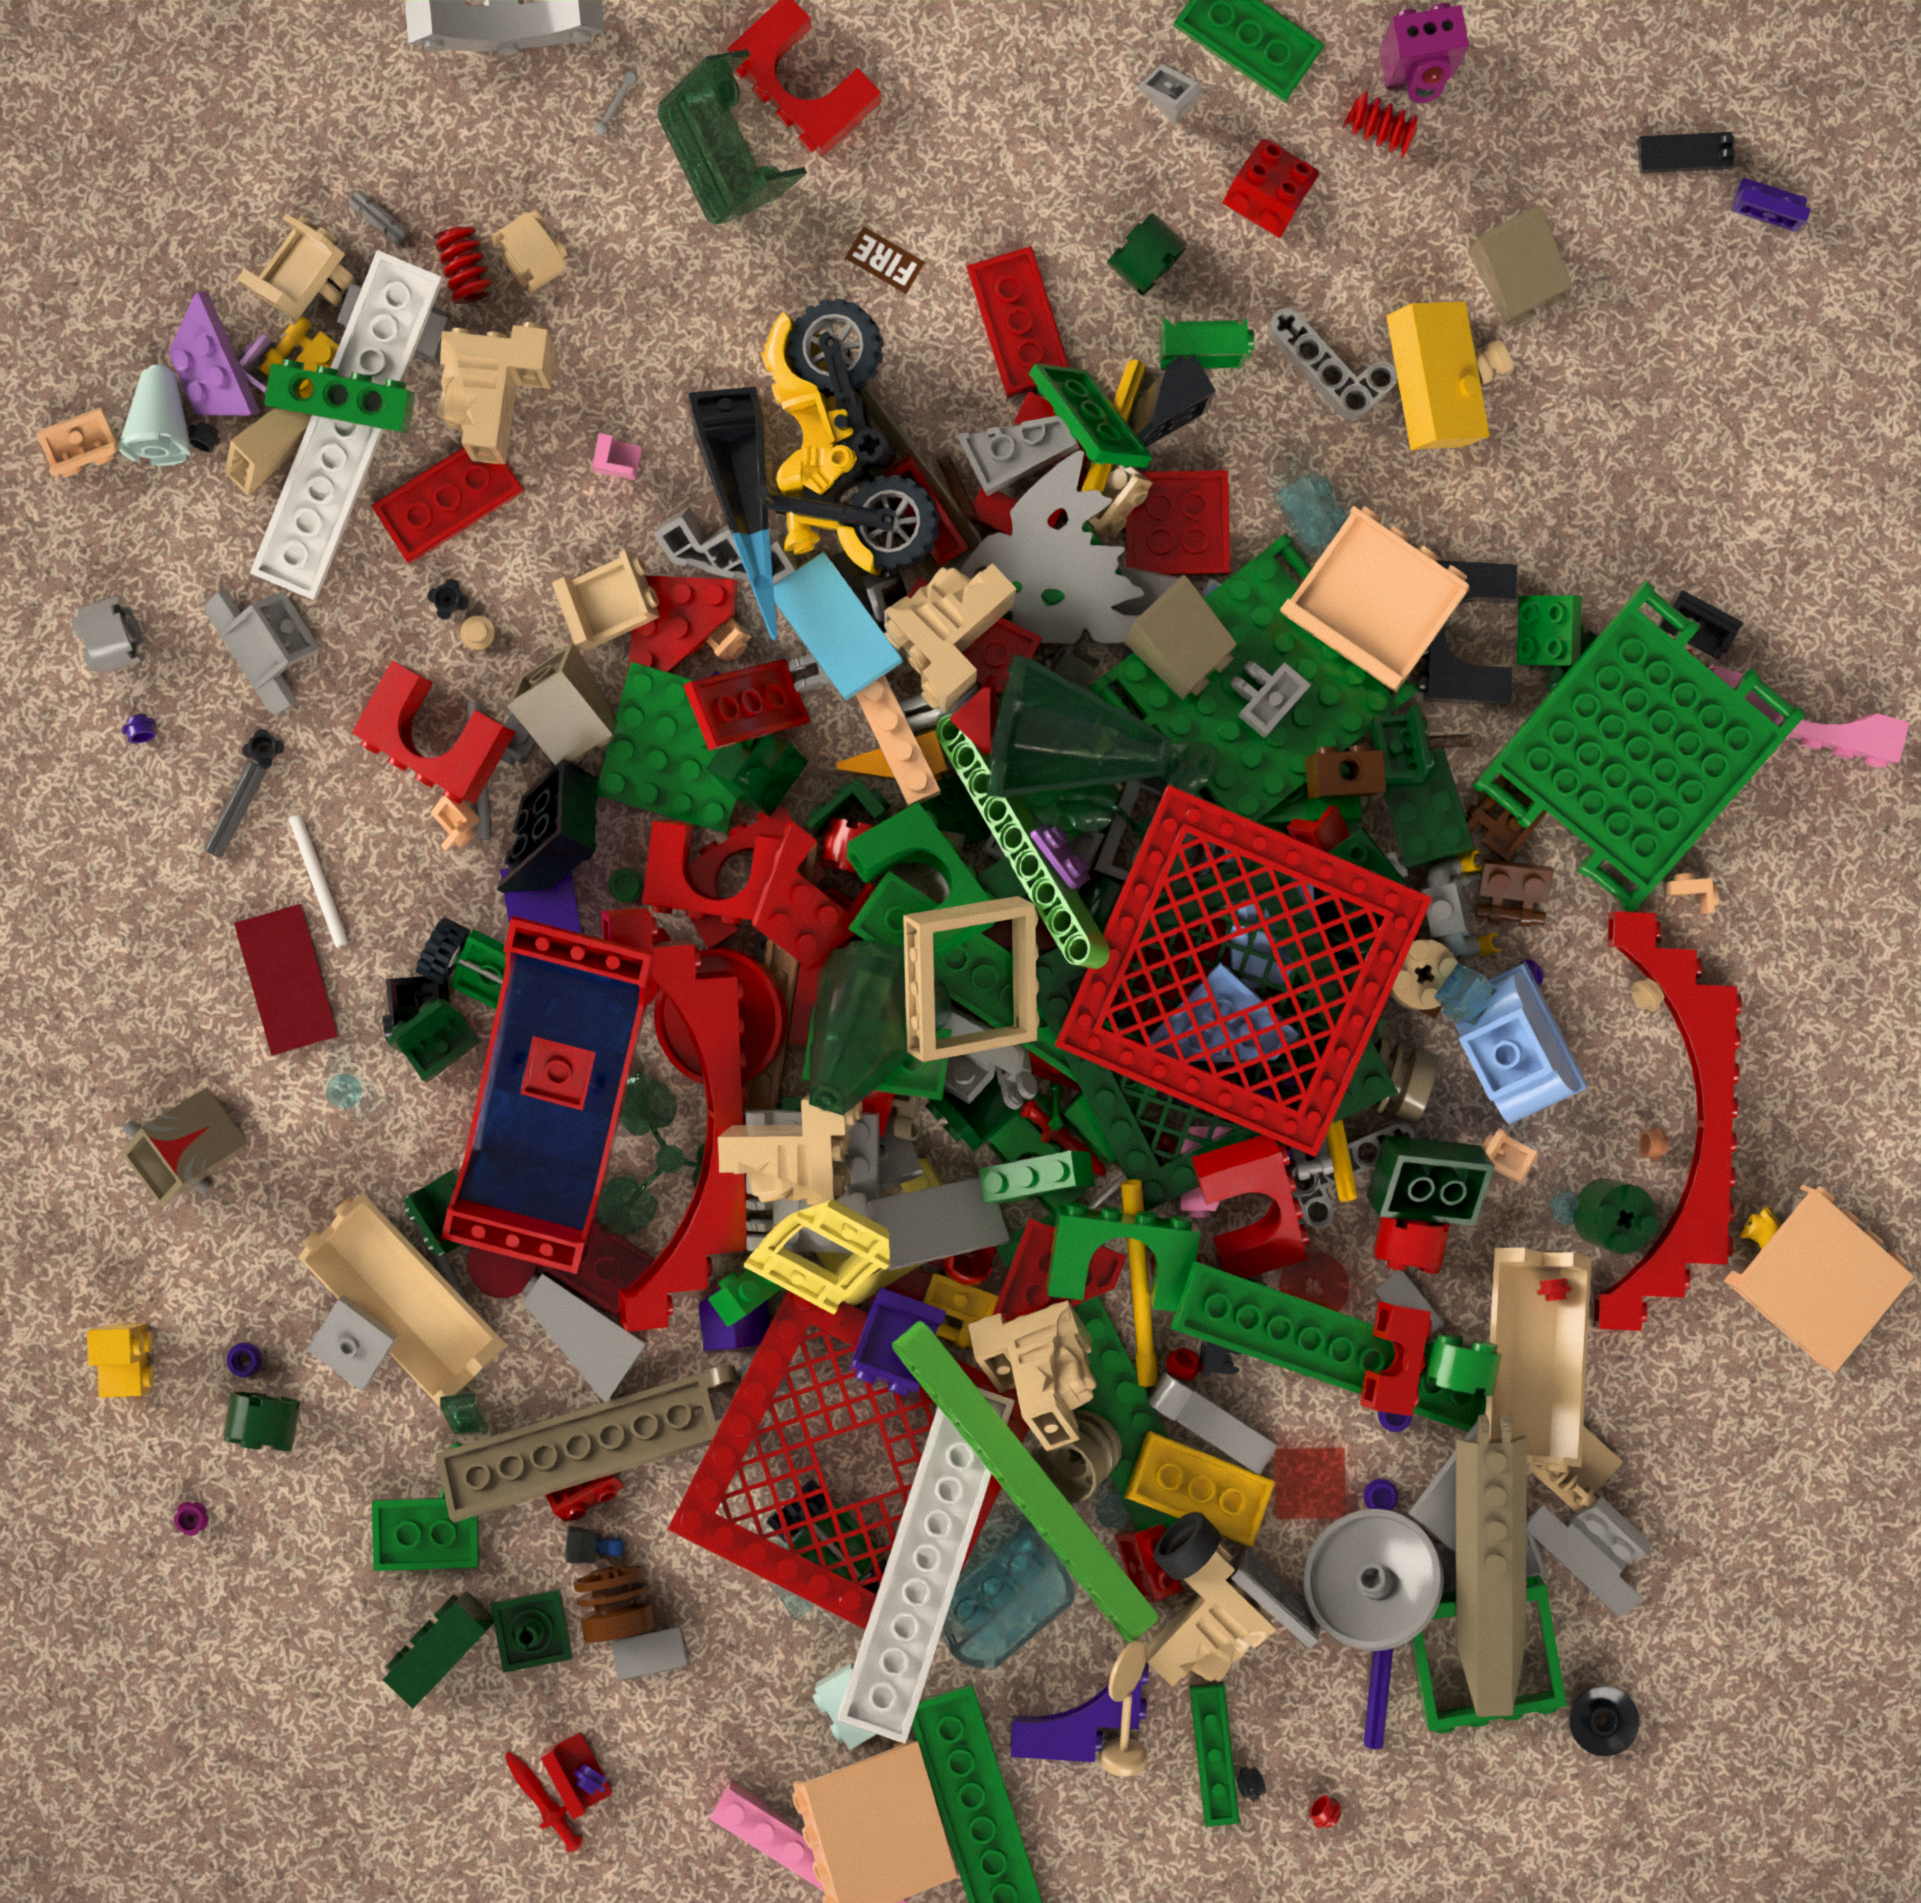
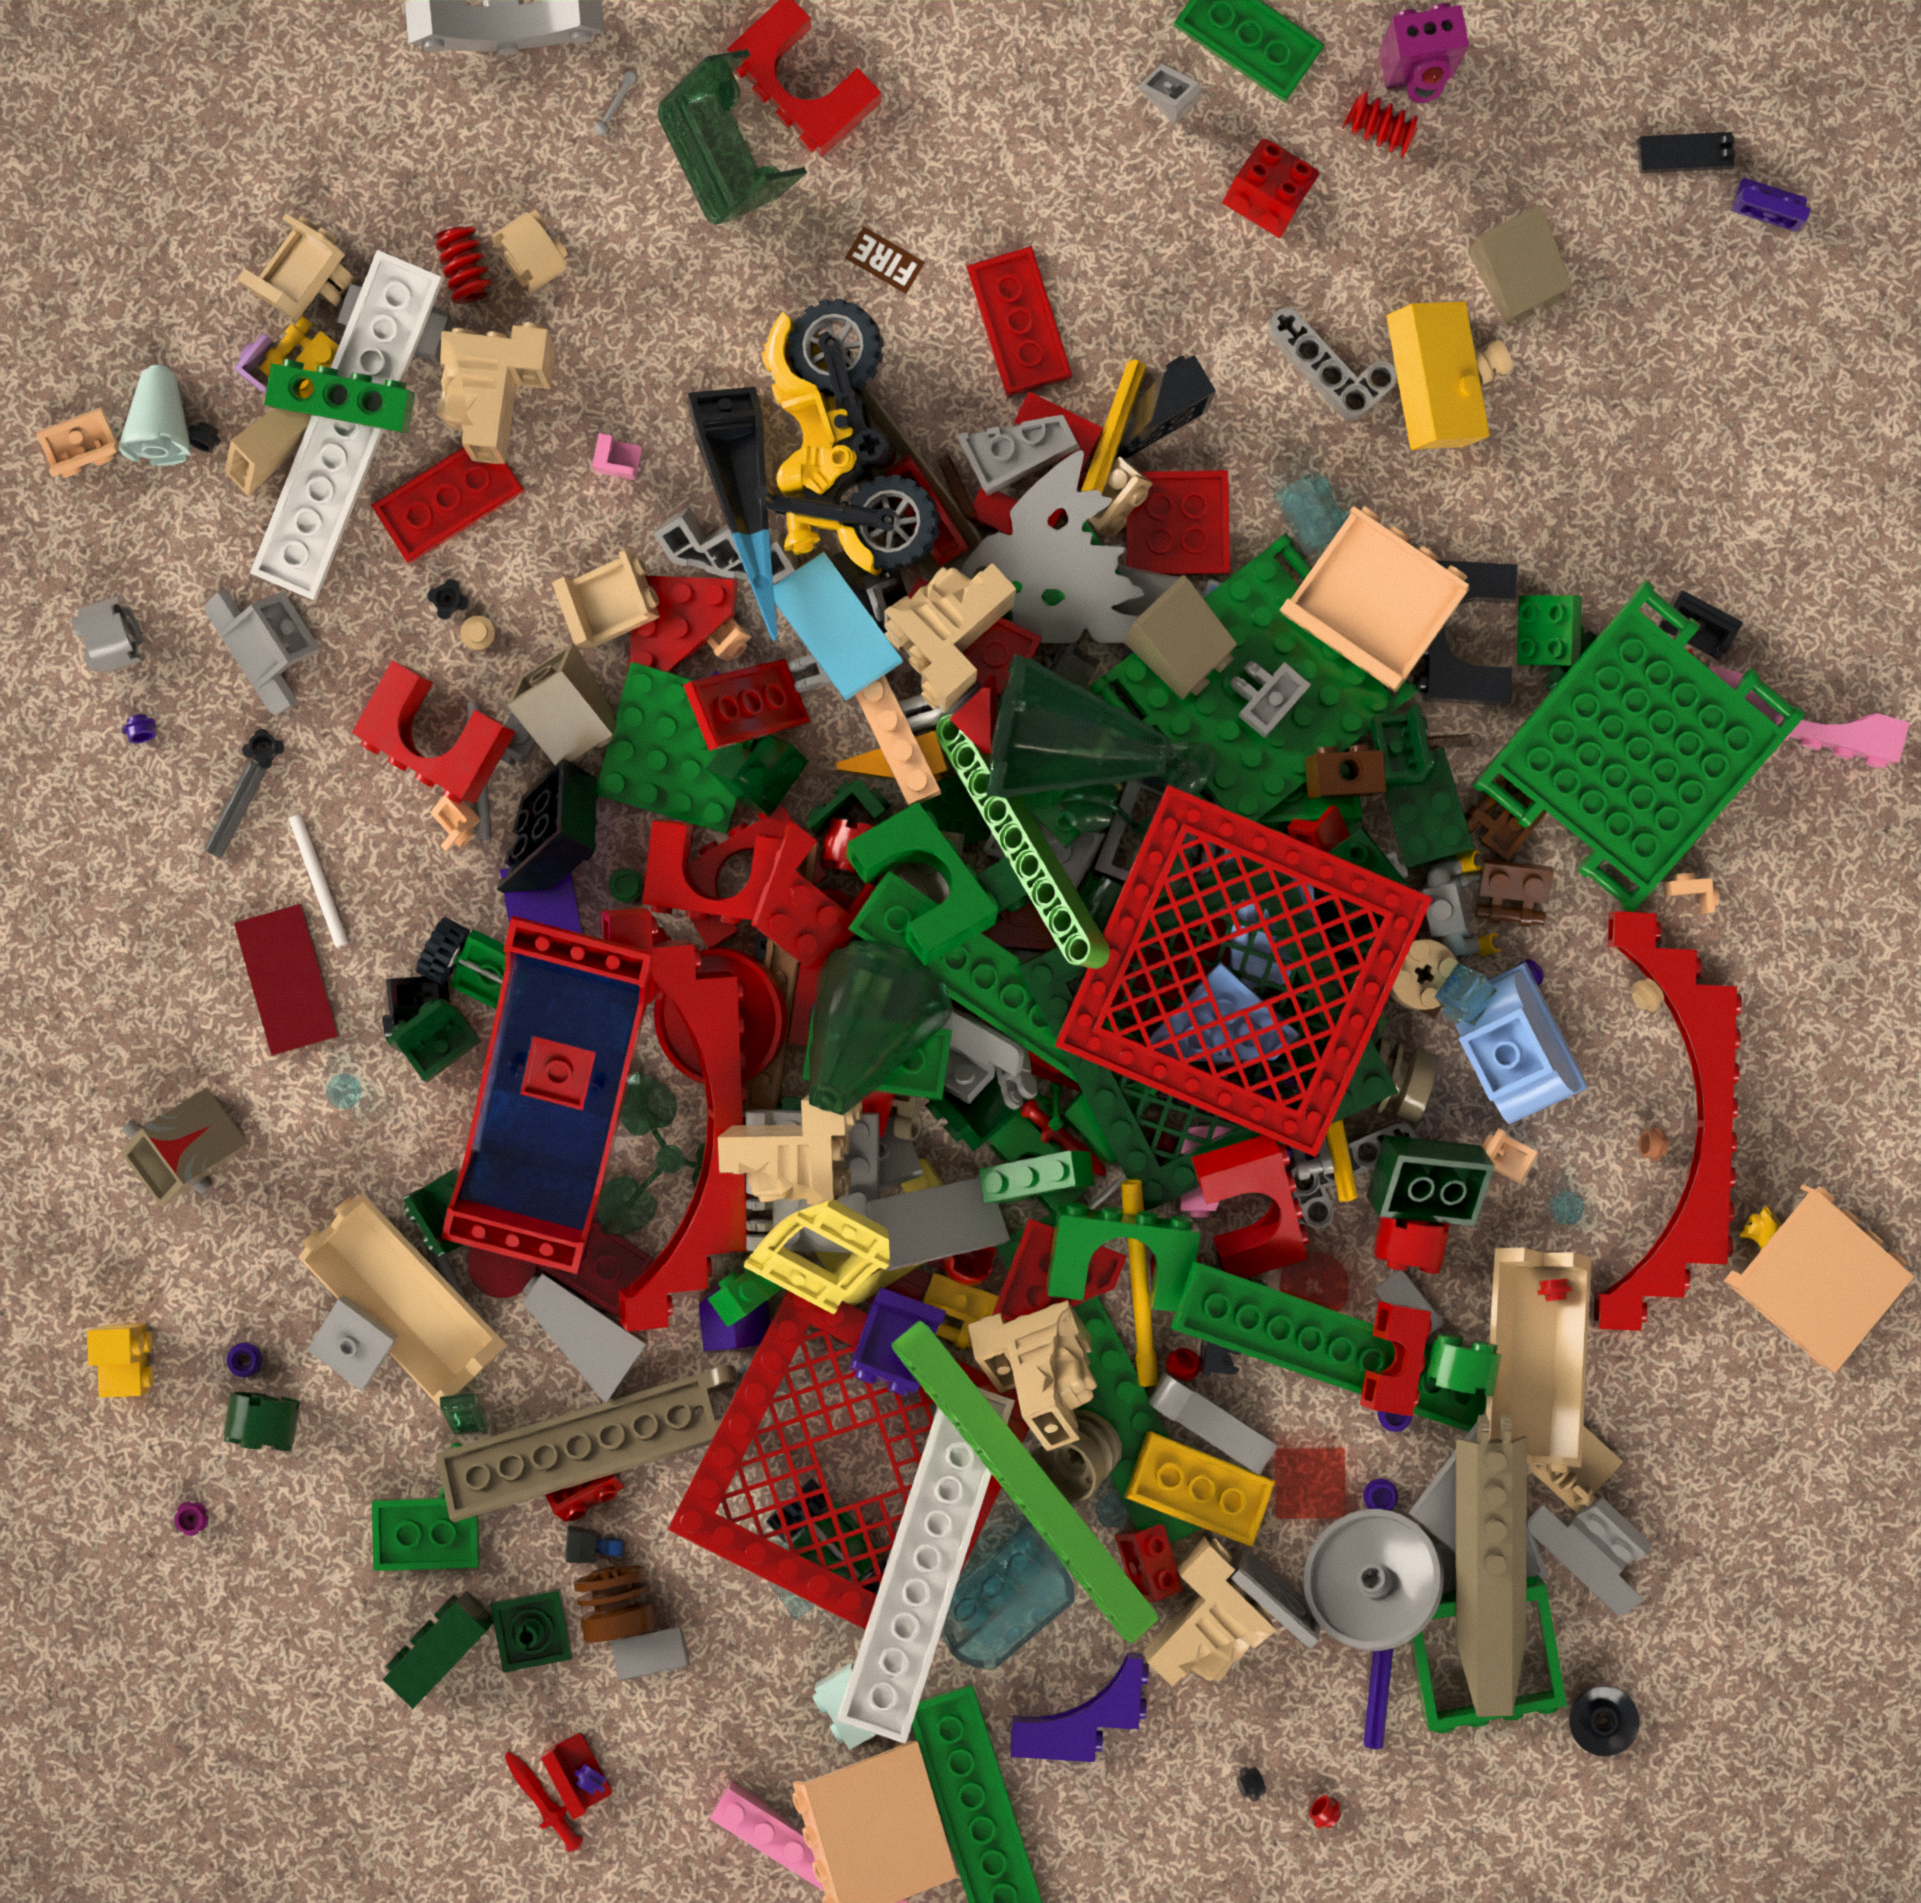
medium lavender wing [168,291,261,416] -> none
light grey axle [349,190,409,246] -> none
tan window [903,896,1040,1062] -> none
green plate [1029,363,1153,468] -> none
medium lavender bracket [1030,823,1092,898] -> none
tan piece [1099,1640,1148,1777] -> none
dark green brick [1107,213,1188,297] -> none
black tyre [1153,1512,1221,1580] -> none
green window [1159,317,1254,370] -> none
green tile [1189,1682,1240,1827] -> none
dark green brick [1573,1178,1658,1254] -> none

